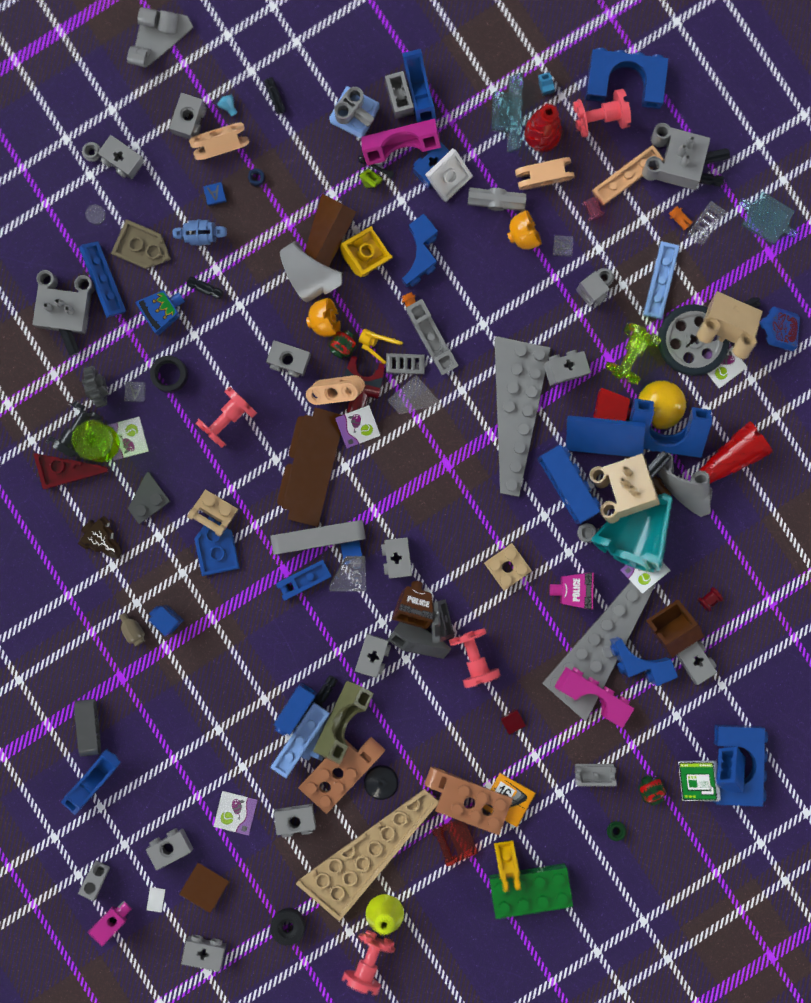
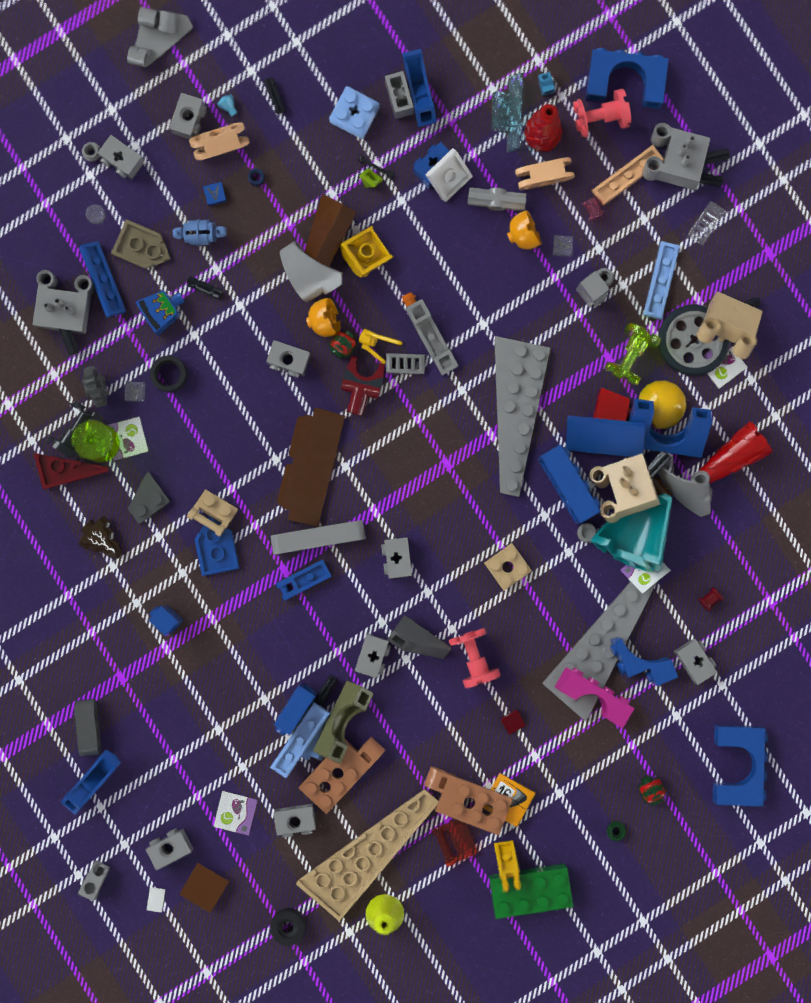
dark pink torso [88,901,132,946] -> none
dark tan plant [119,613,145,647] -> none
light grey brick [181,935,226,972] -> none
coral piece [196,386,257,448] -> none
light nougat piece [306,375,365,405] -> none
clear wing [329,556,367,591] -> none
light grey beam [334,87,374,127] -> none
sticker [335,405,381,448] -> none
blue slope [340,540,363,563] -> none
coral piece [342,930,395,995] -> none
dark pink arch [361,119,441,166] -> none
black piece [364,765,398,800] -> none
clear wing [387,375,440,415] -> none
reddish brown torso [392,581,433,629] -> none
blue arch [402,214,438,288] -> none
dark grey wing [432,599,455,643] -> none
light grey brick [543,350,591,386] -> none
dark pink torso [549,572,594,609] -> none
light grey hinge [575,764,616,786] -> none
reddish brown piece [646,599,704,658] -> none
orange pin [669,206,693,230] -> none
tile [678,761,721,801] -> none
blue brick [716,747,746,793] -> none
clear light blue plate [738,191,798,245] -> none
blue tile [759,307,800,351] -> none

